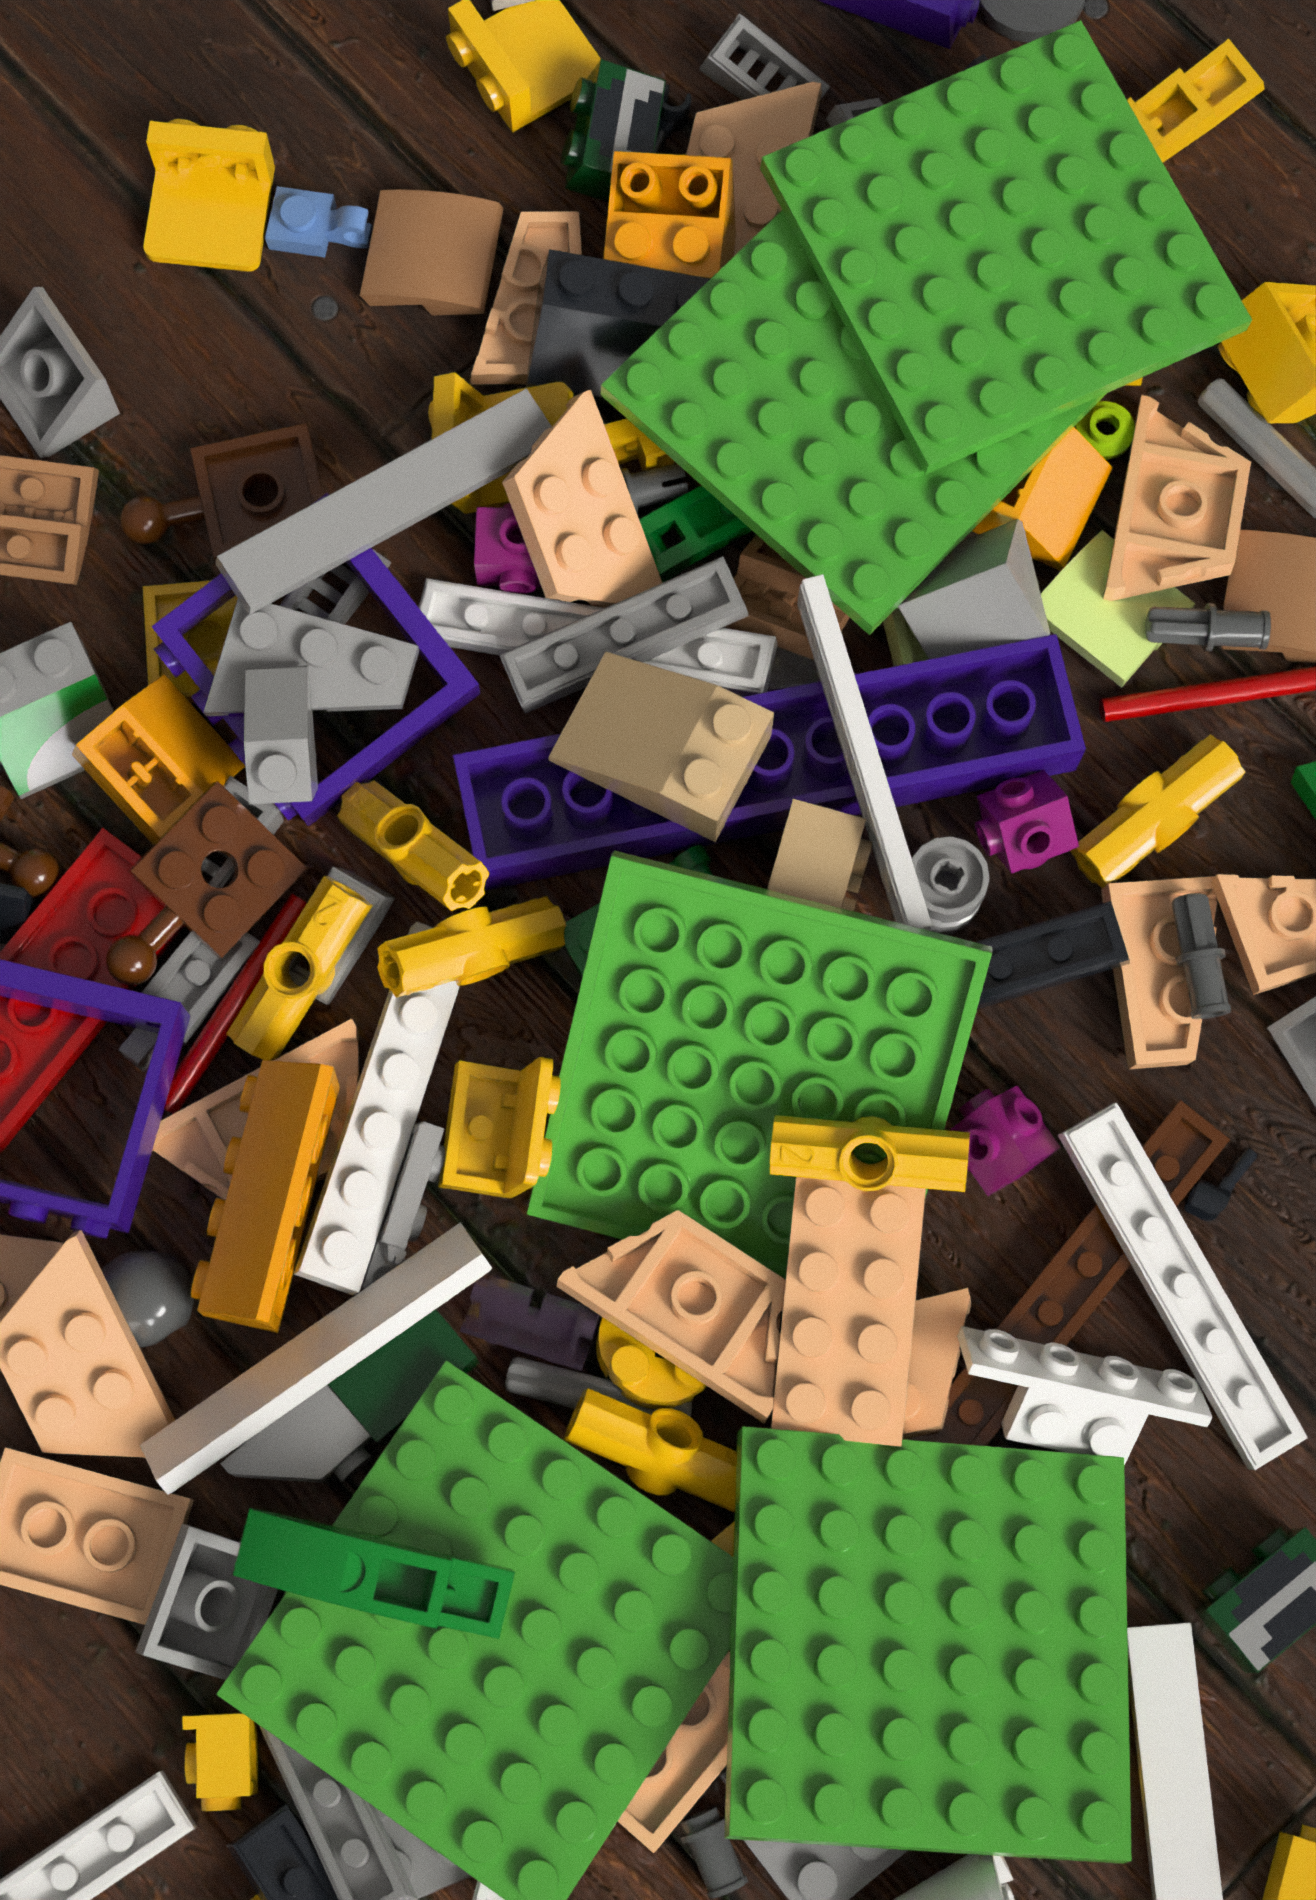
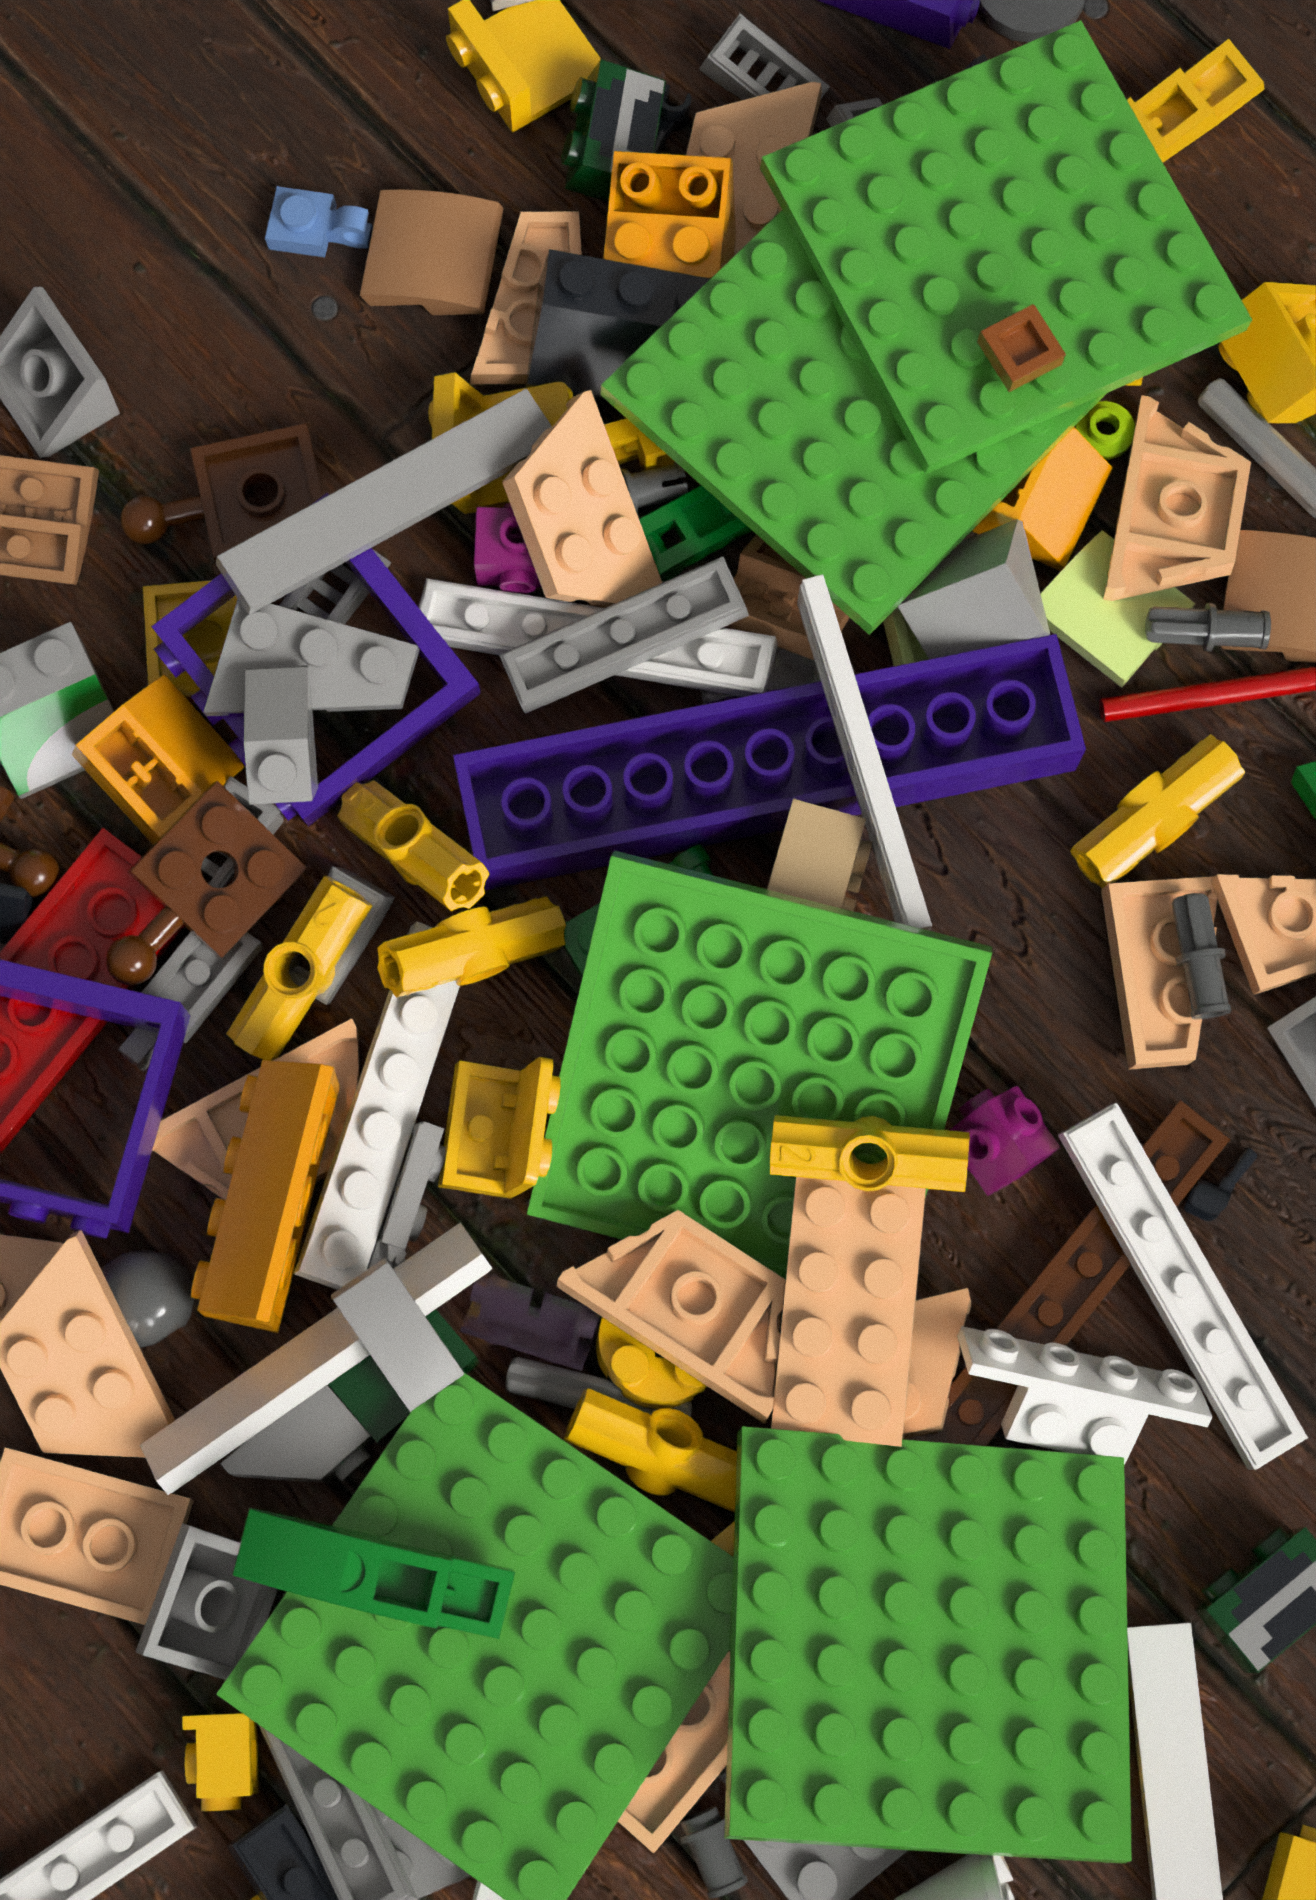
yellow bracket [143,119,275,272] -> none
red bar [164,894,307,1114] -> none
tan slope [549,651,774,842] -> none
light grey wheel [912,837,990,935] -> none
magenta brick [975,770,1079,874] -> none
black tile [976,901,1130,1009] -> none
none -> light grey slope [331,1258,464,1412]
none -> dark orange plate [977,304,1066,392]

